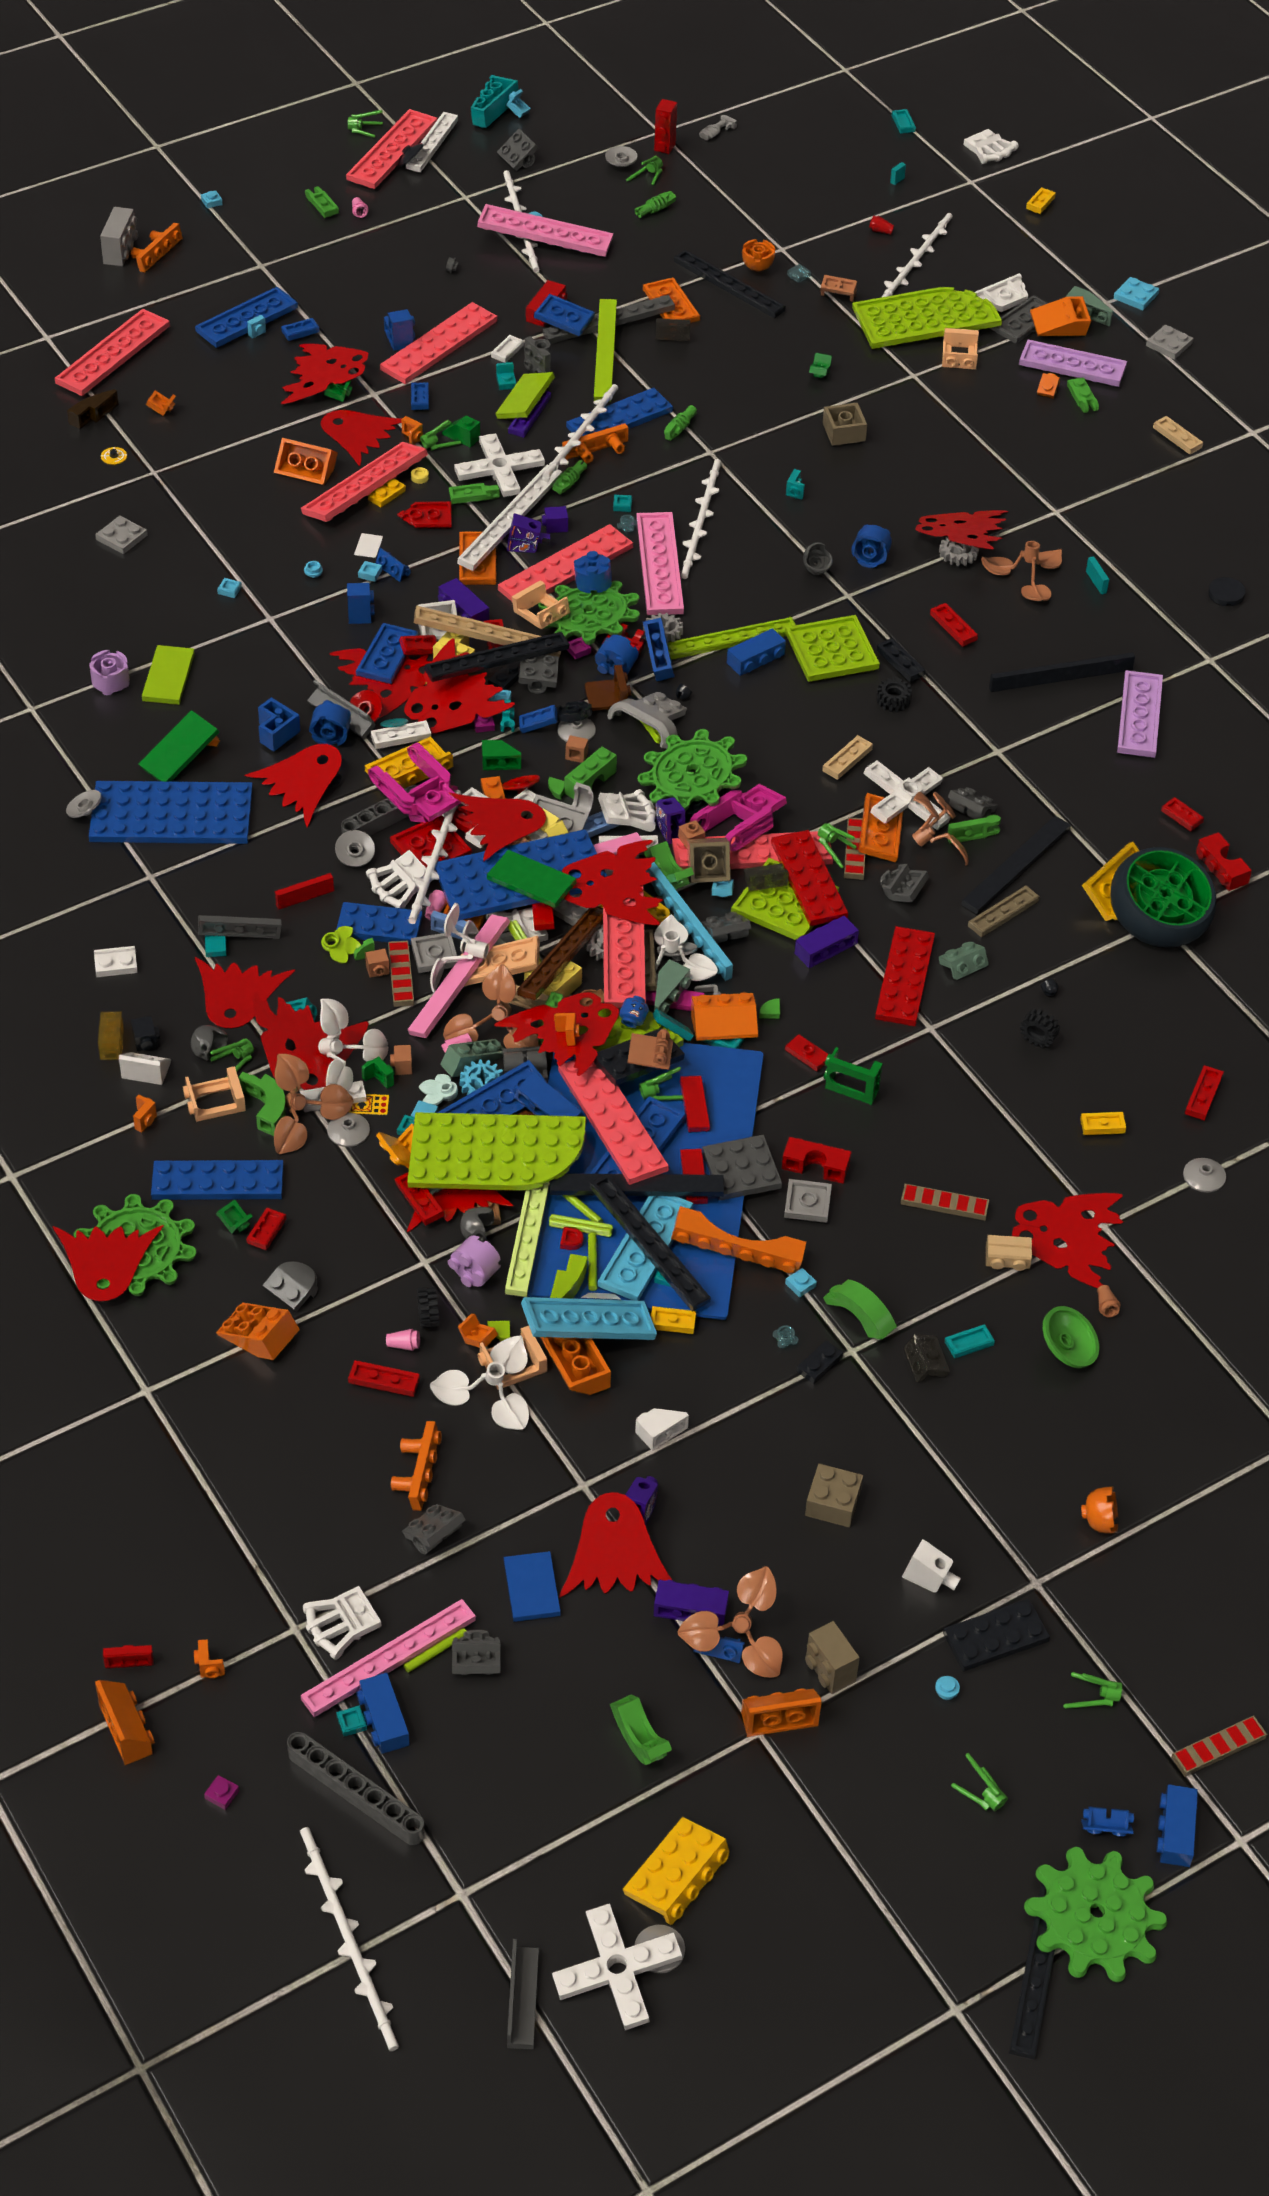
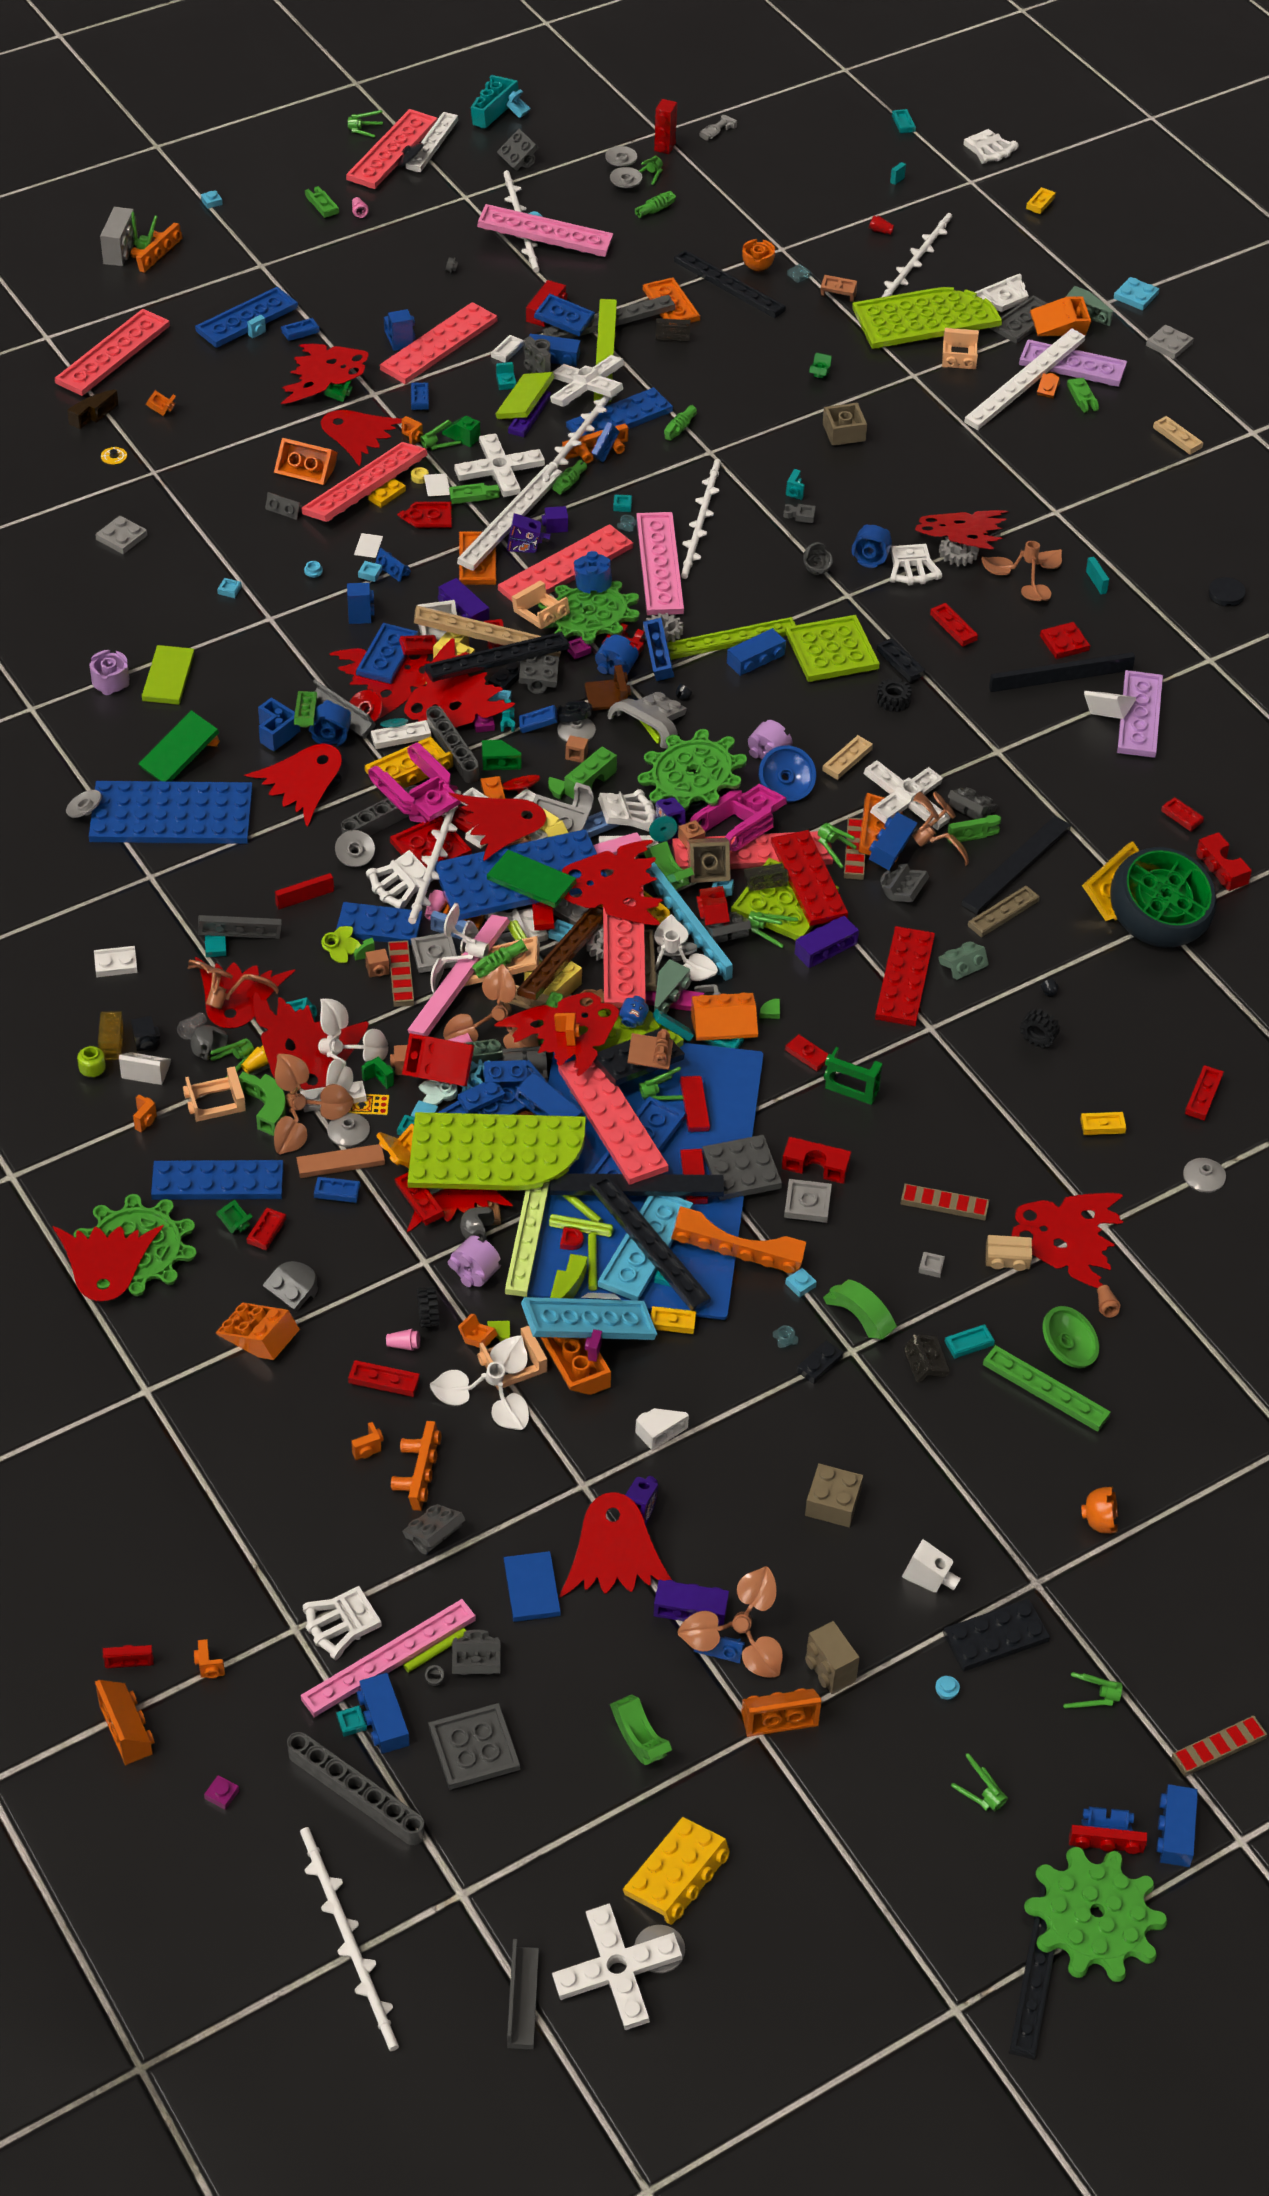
none -> lime head [77,1046,106,1077]
none -> bright green plant [131,212,158,249]
none -> clear cone [177,1012,207,1039]
none -> nougat plant [188,959,279,1009]
none -> yellow cone [241,1045,269,1074]
none -> dark grey hinge [265,492,303,520]
none -> bright green plate [294,691,317,727]
none -> nougat tile [296,1144,385,1178]
none -> blue plate [314,1177,360,1203]
none -> orange bracket [351,1422,384,1460]
none -> red slope [402,1033,475,1087]
none -> white sticker [424,474,449,496]
none -> dark grey hinge [425,1665,445,1686]
none -> dark grey beam [426,706,480,783]
none -> dark grey plate [428,1703,520,1790]
none -> blue plate [457,1082,505,1114]
none -> bright green hinge [472,939,528,978]
none -> blue hinge [483,1060,527,1083]
none -> blue brick [529,334,580,366]
none -> medium azure plate [548,919,574,942]
none -> white piece [550,355,624,407]
none -> magenta plate [585,1329,602,1362]
none -> blue plate [592,422,620,462]
none -> light grey dish [610,167,642,188]
none -> teal piece [649,816,677,842]
none -> red arch [696,886,730,925]
none -> lavender brick [748,720,793,759]
none -> bright green plant [748,911,798,948]
none -> blue dish [759,745,816,802]
none -> dark grey plate [783,504,816,523]
none -> blue brick [869,812,917,870]
none -> white plate [890,544,942,585]
none -> light grey tile [919,1252,945,1278]
none -> white plate [964,328,1085,430]
none -> bright green plate [983,1345,1111,1432]
none -> red plate [1040,622,1090,659]
none -> red plate [1069,1825,1147,1854]
none -> white slope [1084,691,1136,719]

